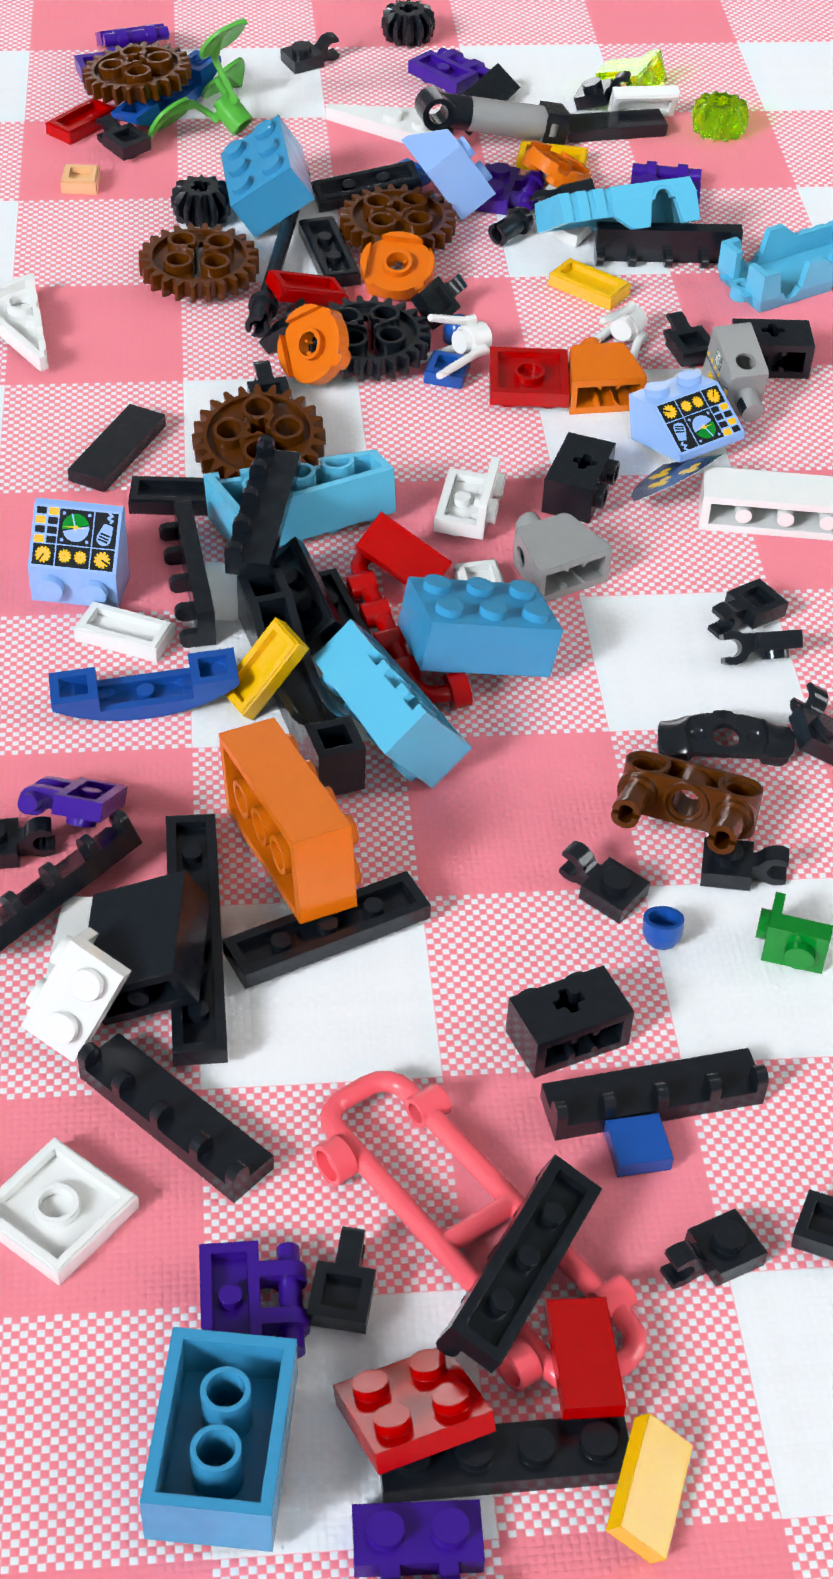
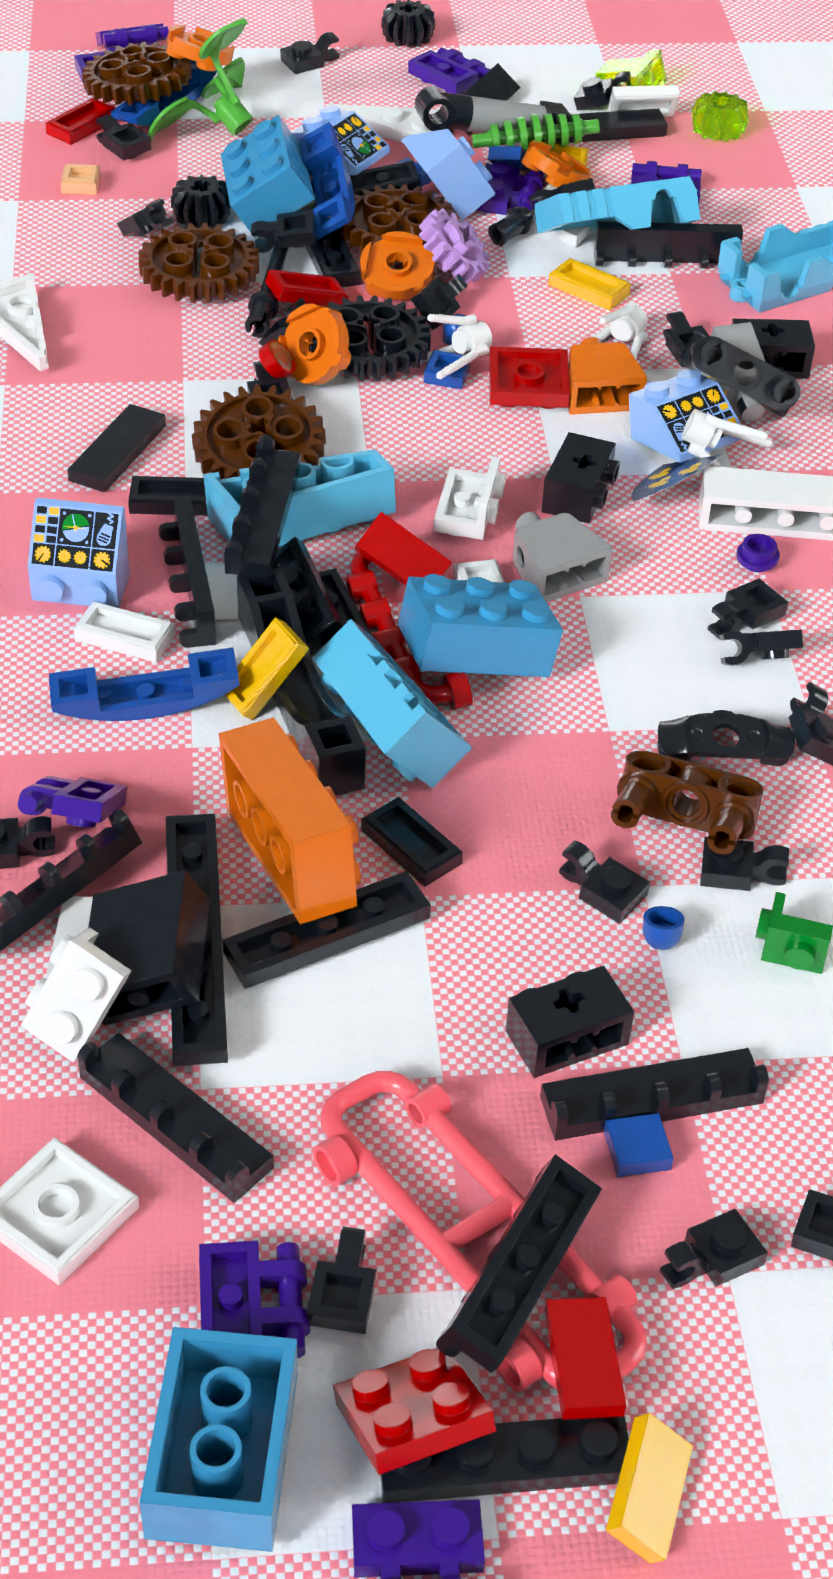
none -> black plate [117,198,174,237]
none -> orange plate [166,25,235,72]
none -> black plate [251,209,316,253]
none -> red tile [259,339,297,379]
none -> slope [292,106,390,175]
none -> blue slope [300,122,355,239]
none -> black tile [361,797,463,887]
none -> lavender gear [419,208,490,284]
none -> bright green piece [472,114,600,151]
none -> blue tile [488,146,531,170]
none -> black connector [678,330,801,417]
none -> white plant [681,409,773,467]
none -> dark purple plate [736,534,780,573]

